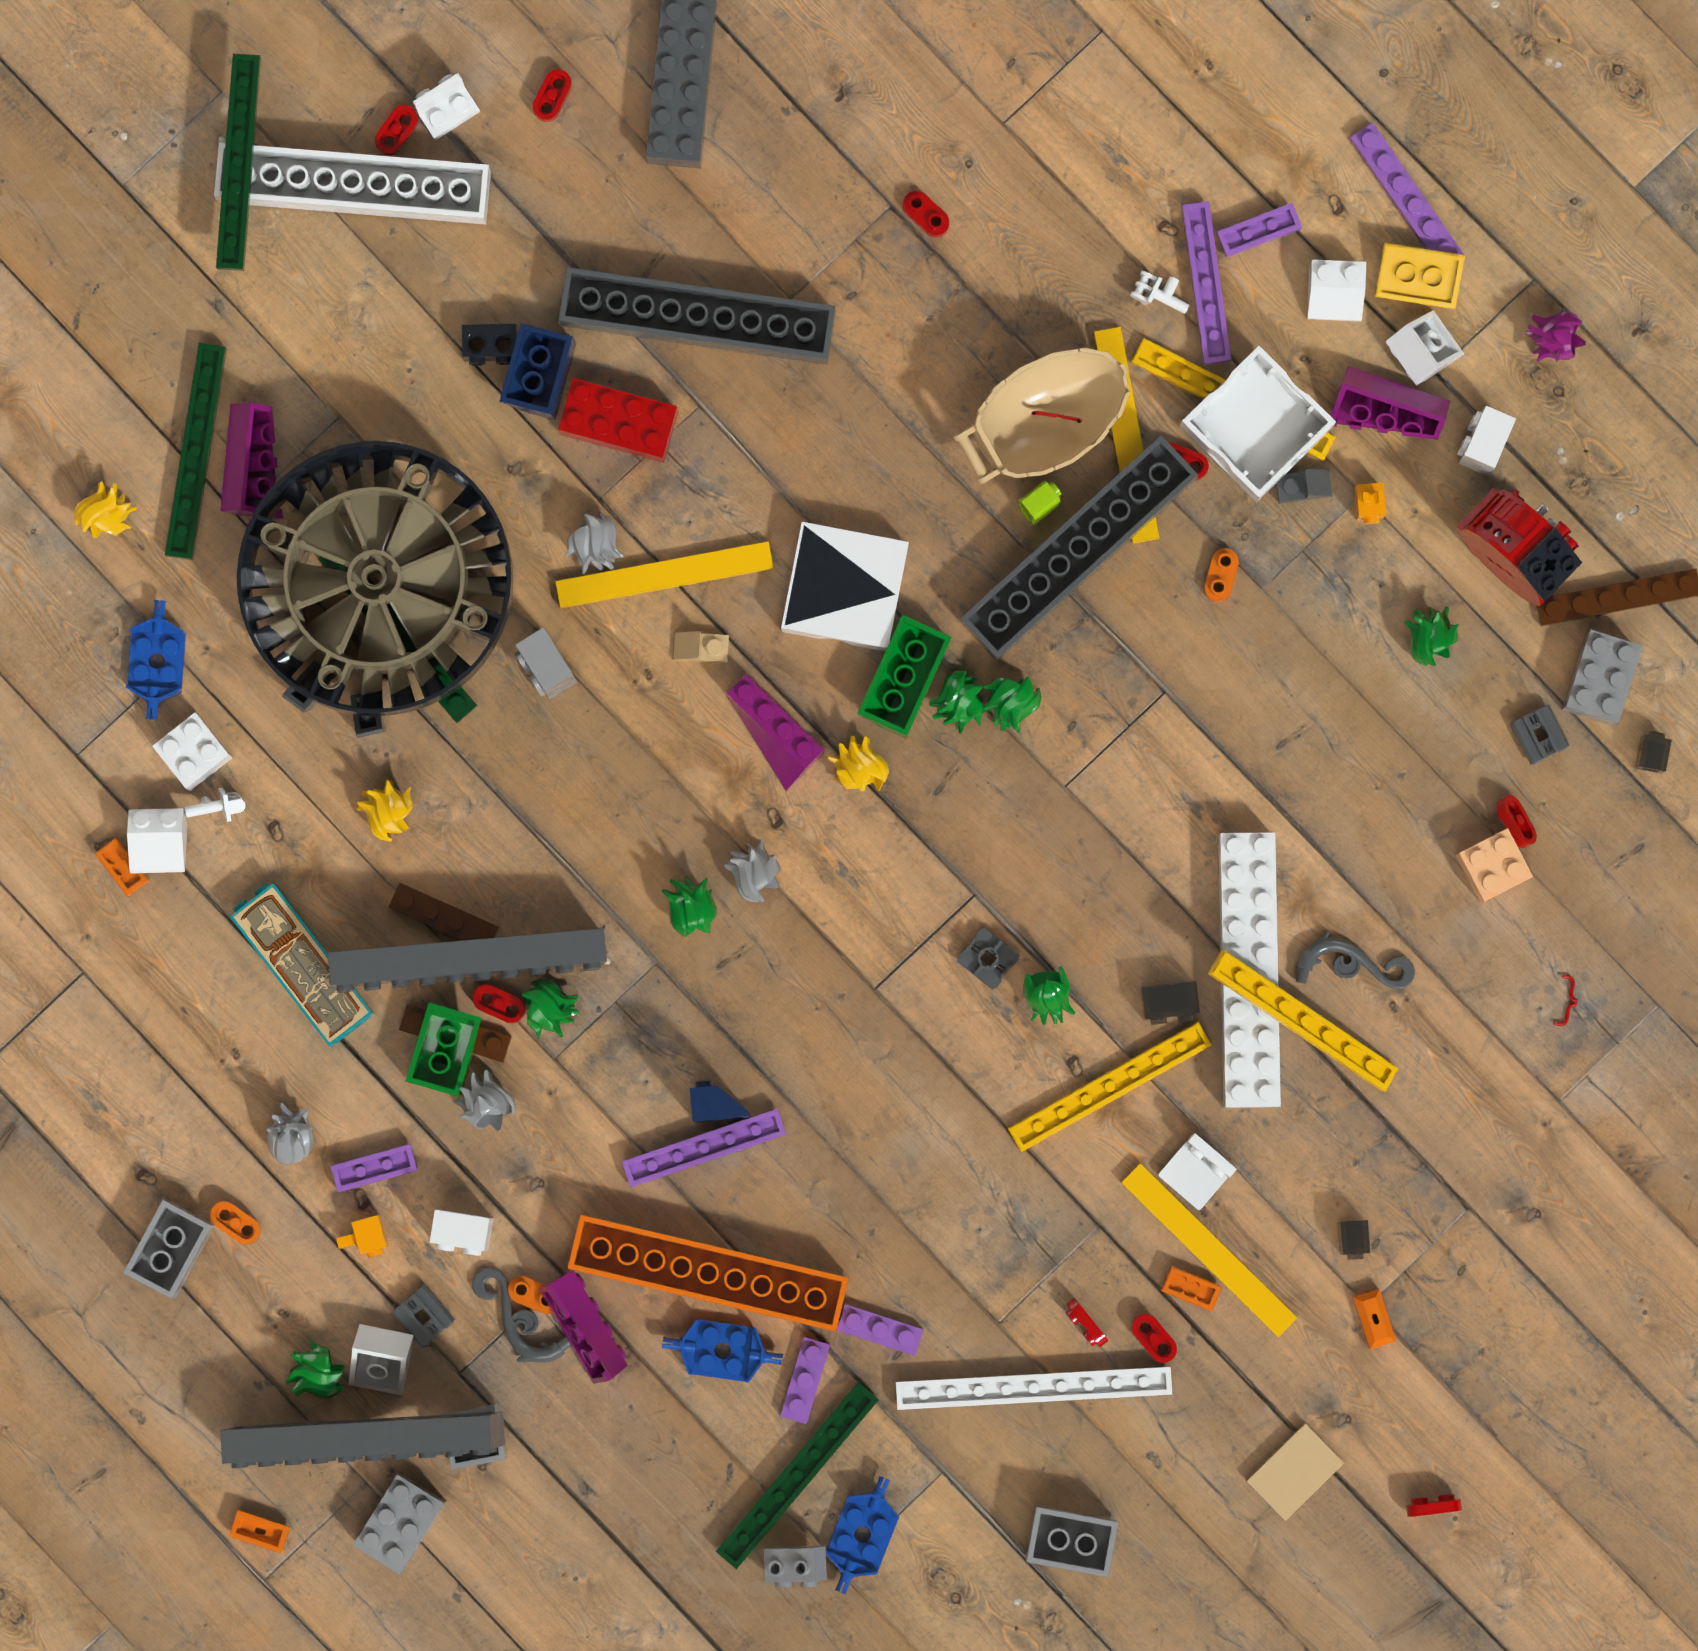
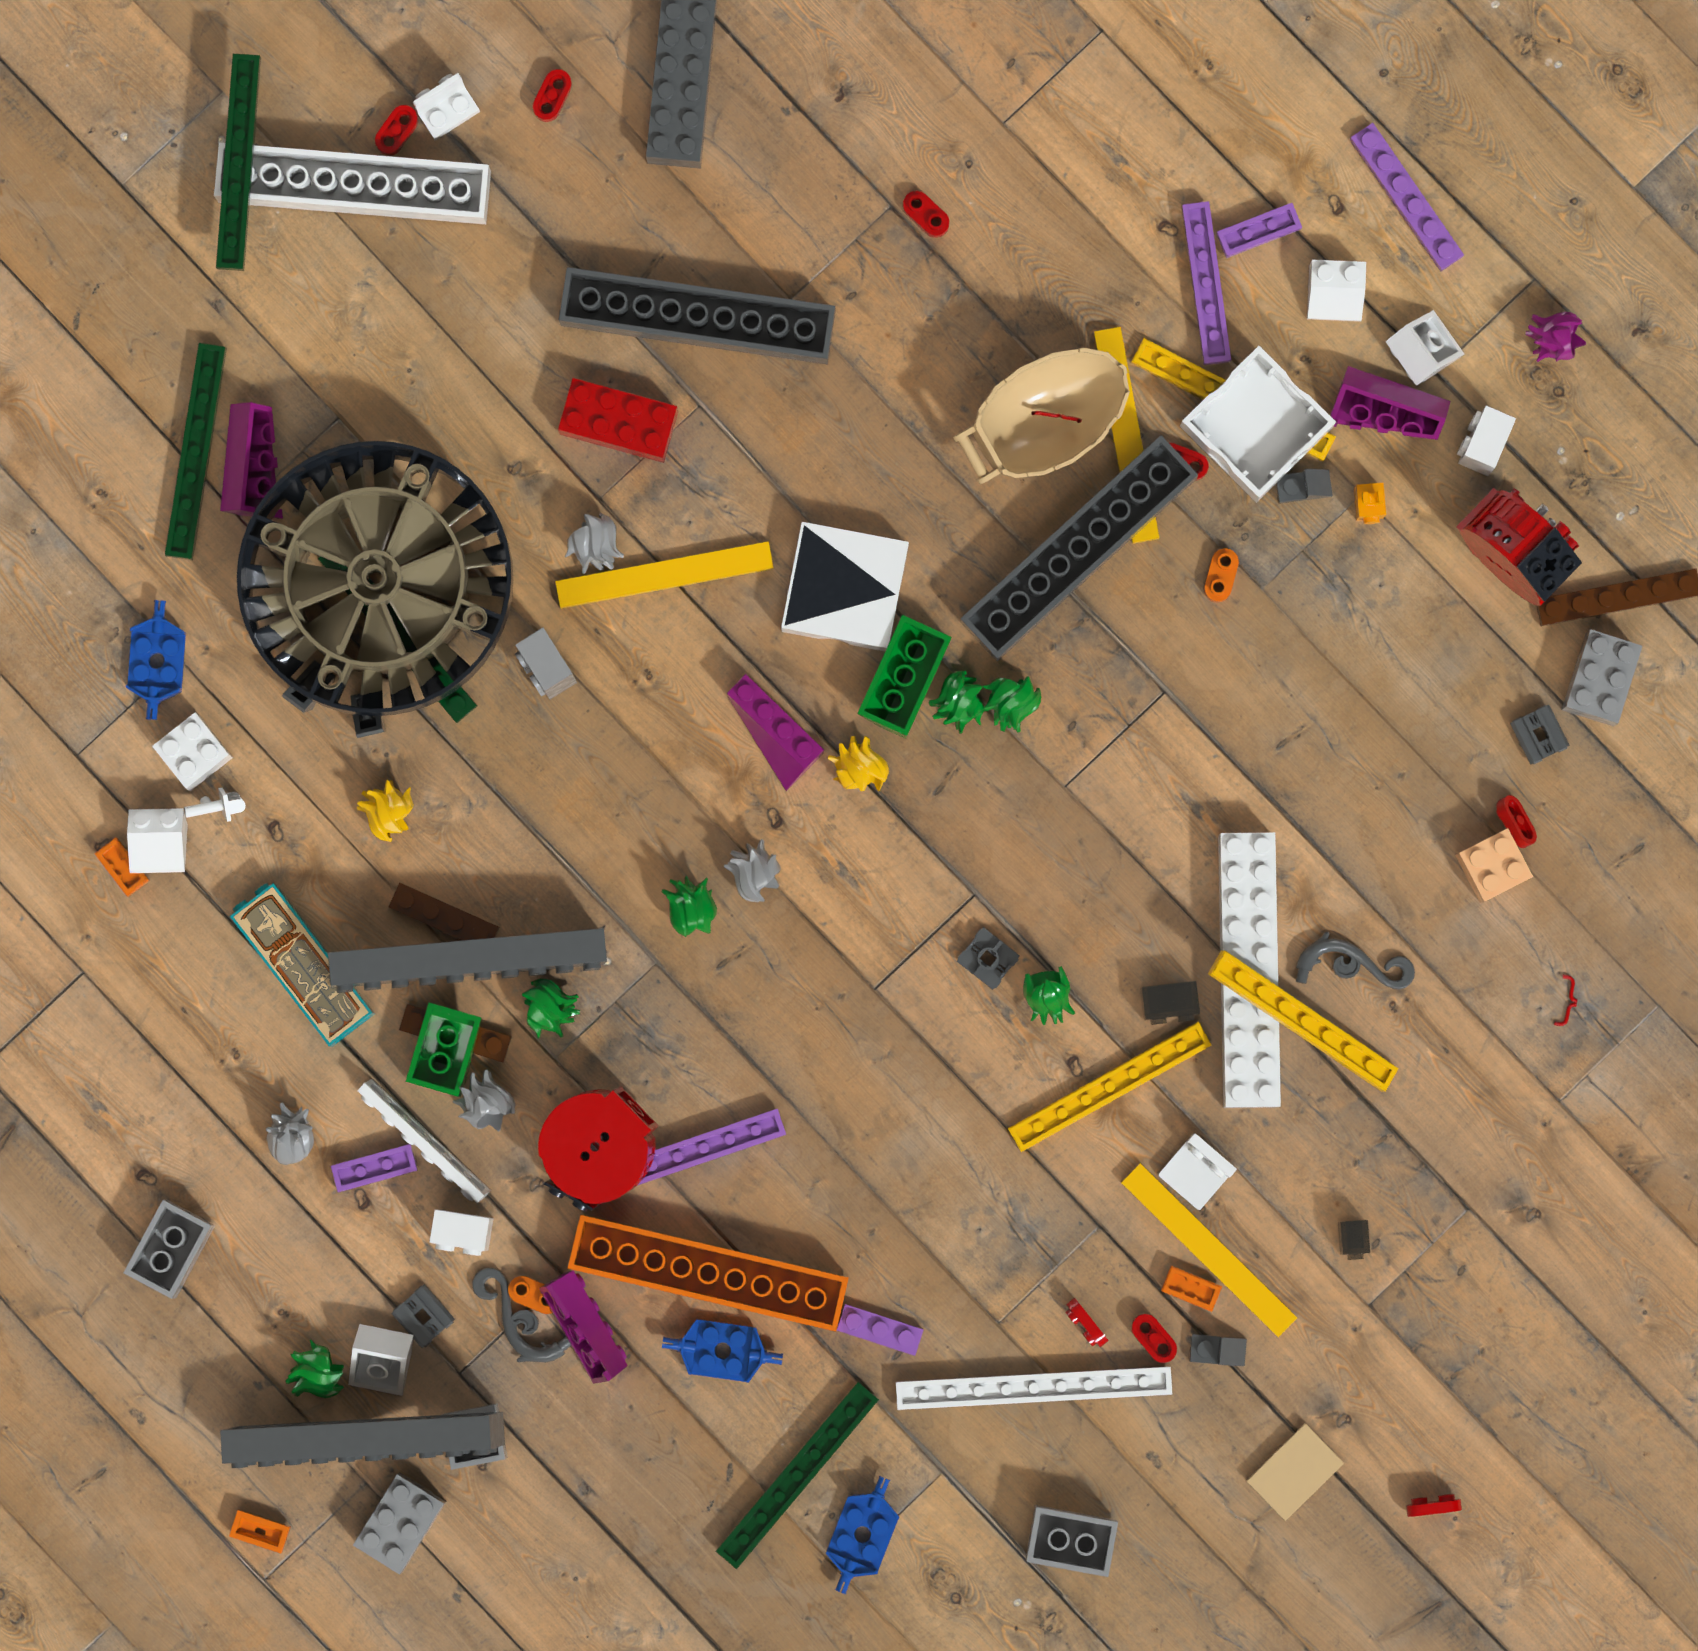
yellow hair [74,481,137,538] -> none
orange plate [210,1201,261,1245] -> none
light orange brick [336,1215,389,1258] -> none
black brick [462,324,518,366] -> none
red plate [473,985,525,1024] -> none
dark blue slope [499,323,576,420] -> none
tan slope [673,631,729,663] -> none
dark blue slope [690,1081,750,1123] -> none
light grey brick [764,1546,827,1587] -> none
medium lavender plate [780,1337,830,1424] -> none
lime brick [1017,480,1062,526] -> none
white arm [1130,271,1189,314] -> none
orange piece [1352,1288,1396,1350] -> none
yellow tile [1375,242,1465,309] -> none
green hair [1404,606,1459,666] -> none
clear smoke brick [1635,731,1672,774] -> none
none -> white plate [358,1079,491,1203]
none -> red piece [538,1087,659,1212]
none -> dark grey slope [1189,1334,1247,1366]

